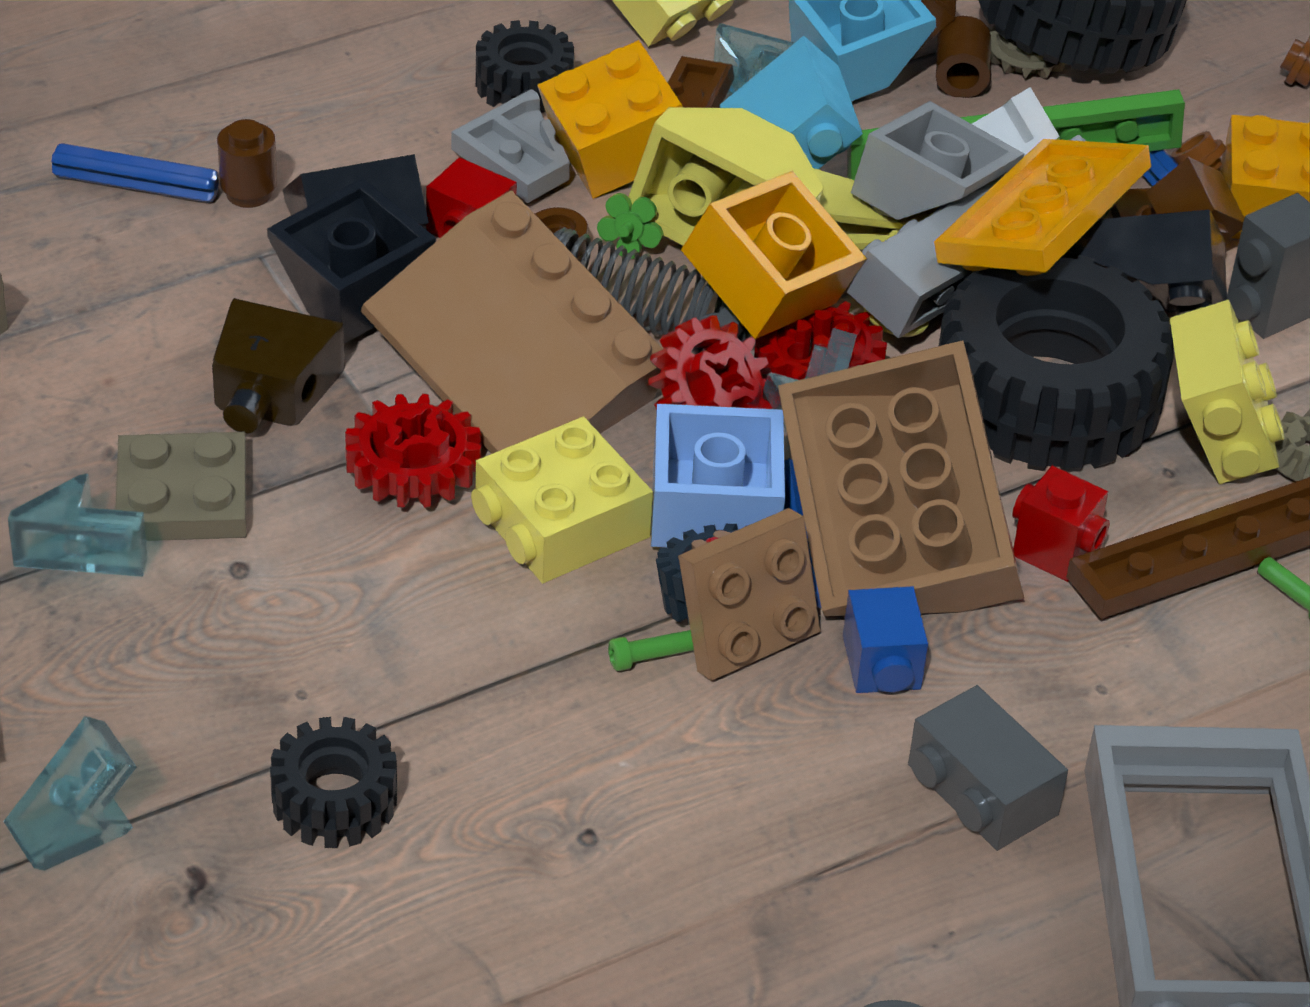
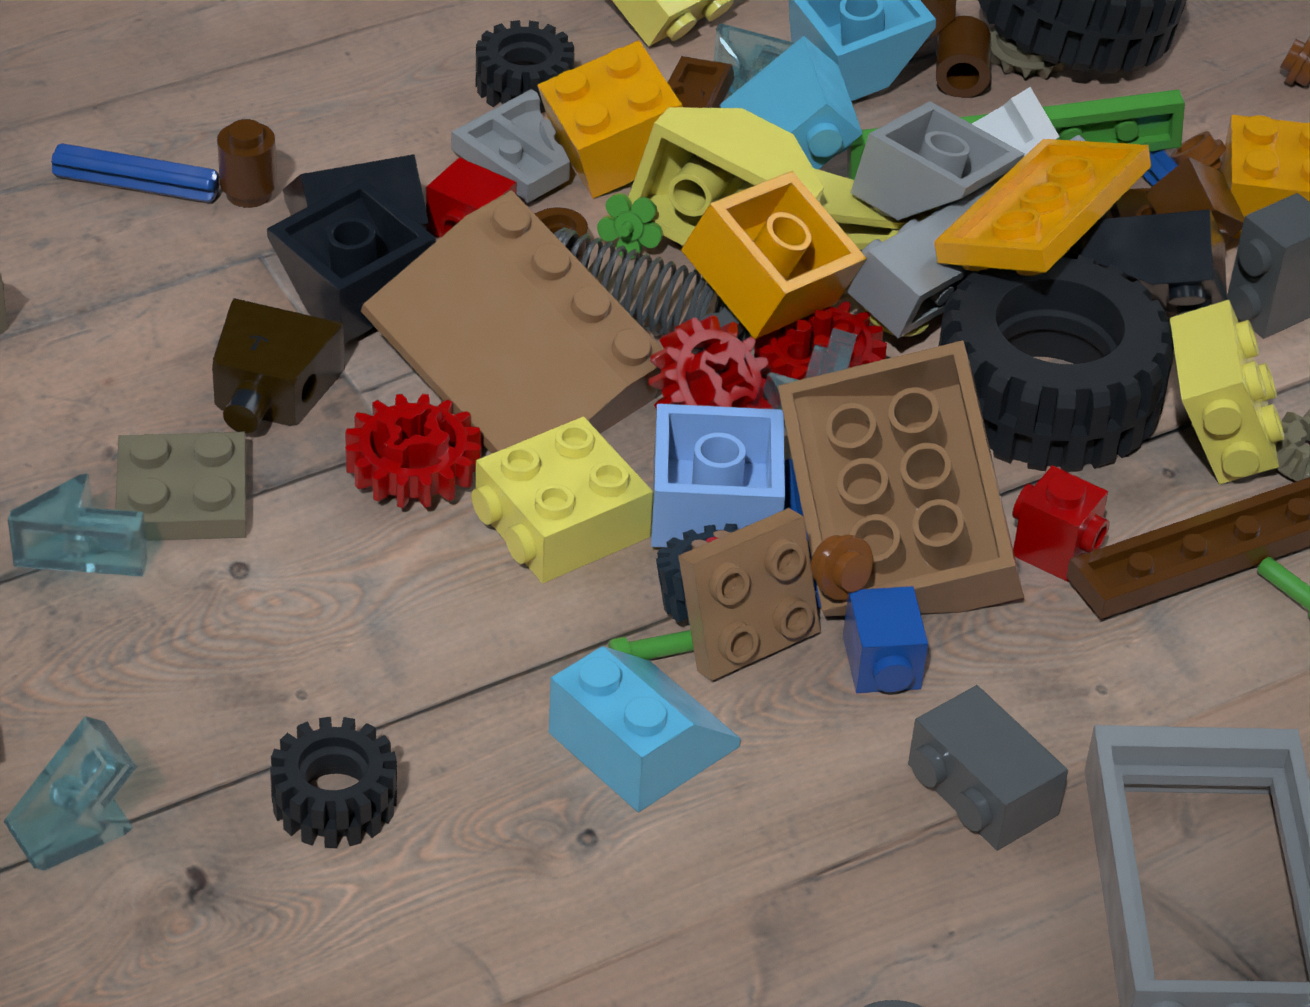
none -> medium azure slope [549,646,740,813]
none -> dark orange plate [811,535,873,600]

